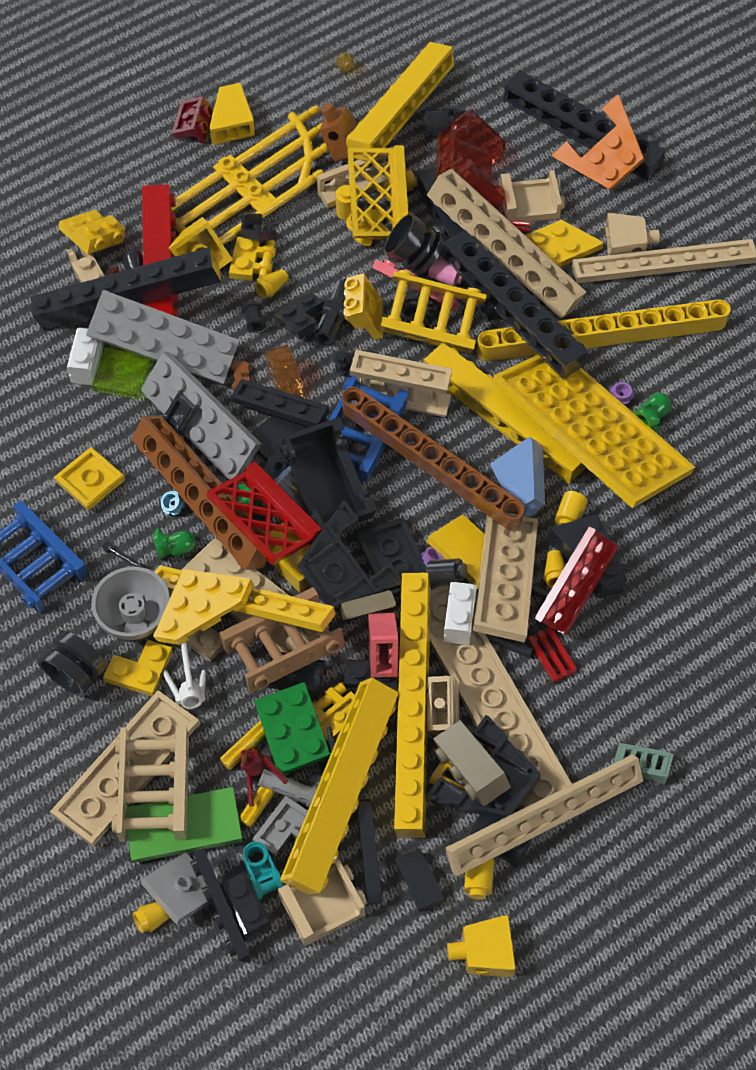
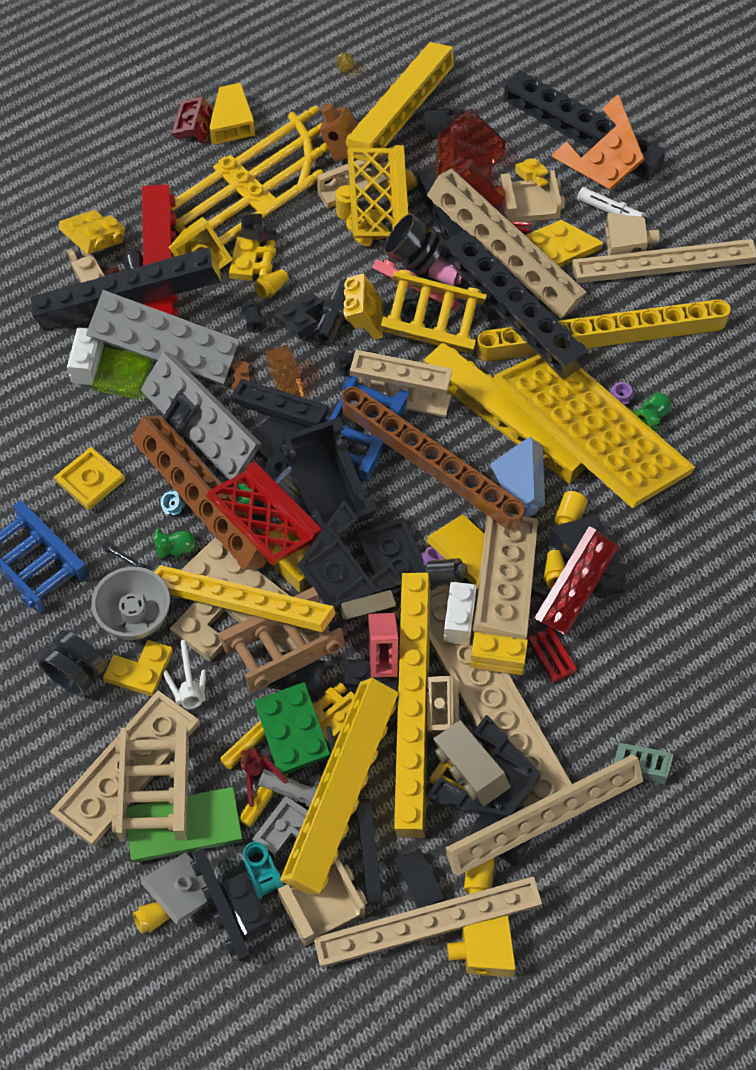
yellow plate [154,569,254,645] -> none
none -> tan plate [313,876,542,968]
none -> yellow brick [470,632,528,675]
none -> yellow plate [515,158,548,187]
none -> white pin [577,187,644,217]

